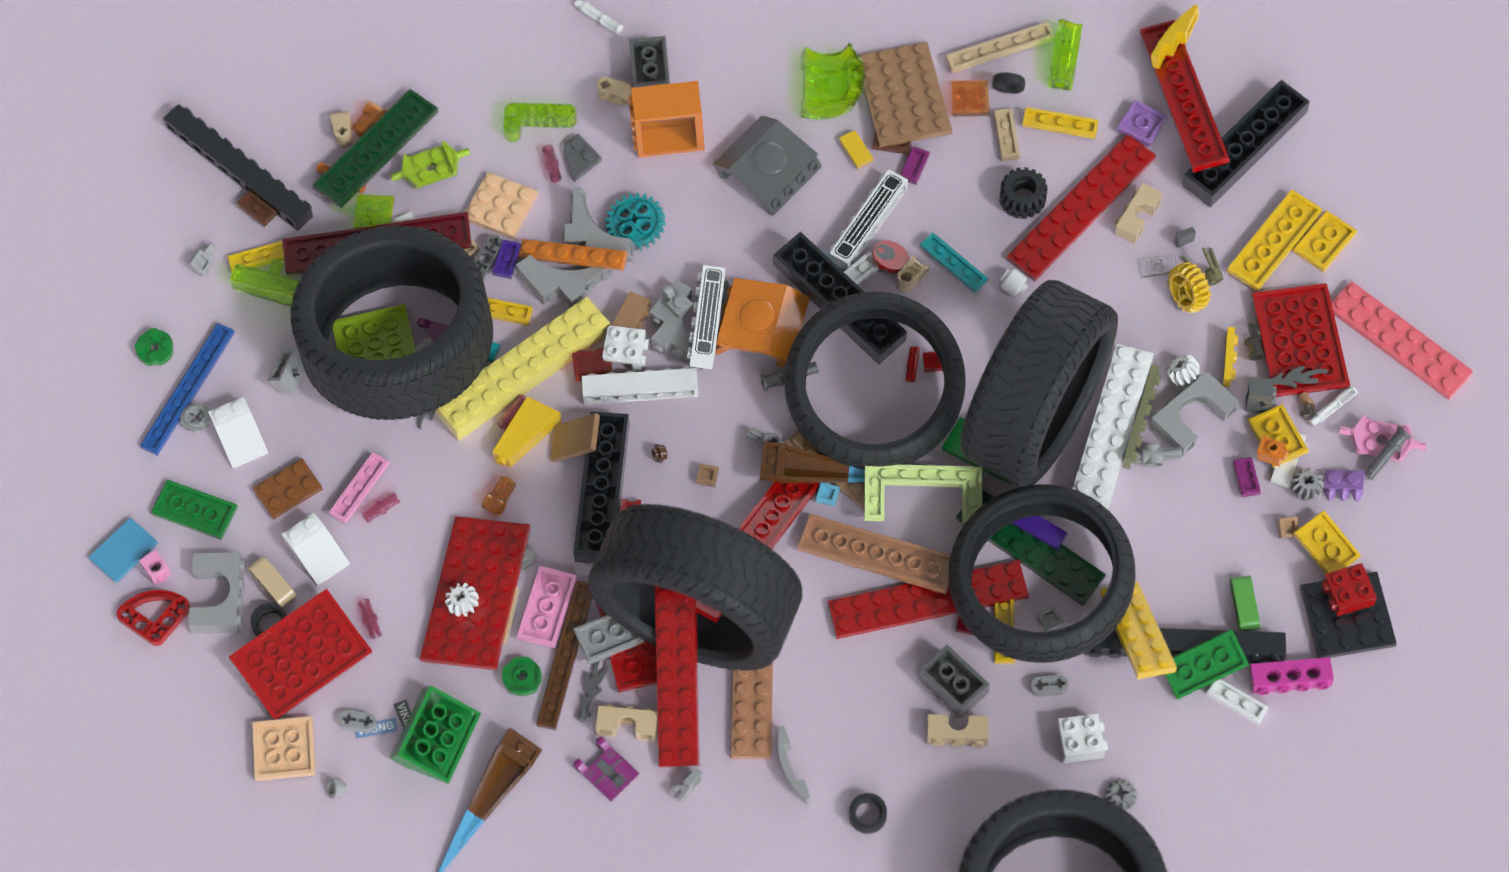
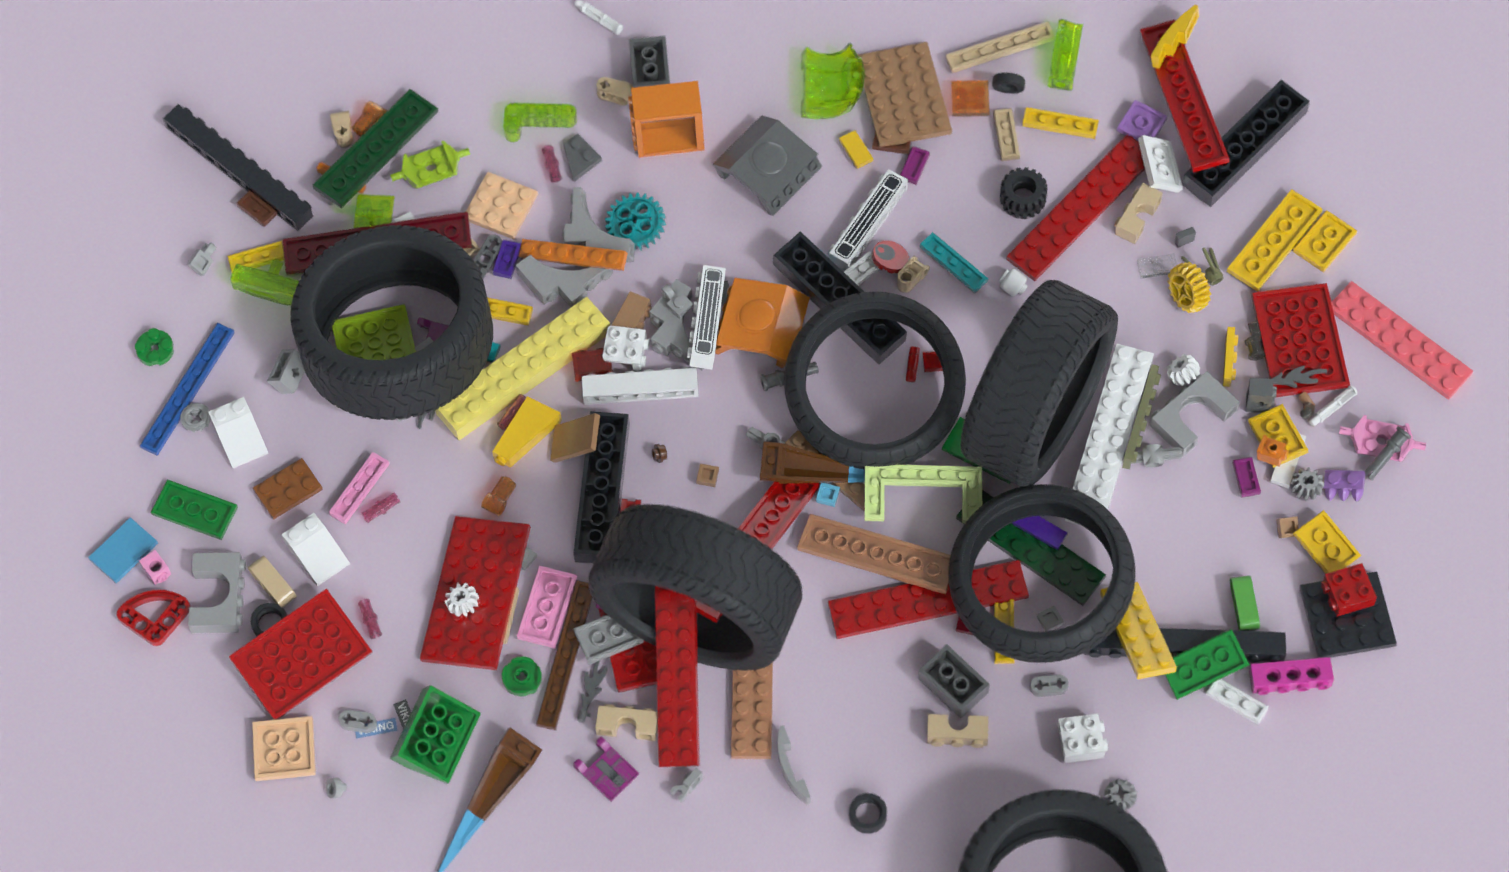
none -> white plate [1138,135,1183,193]

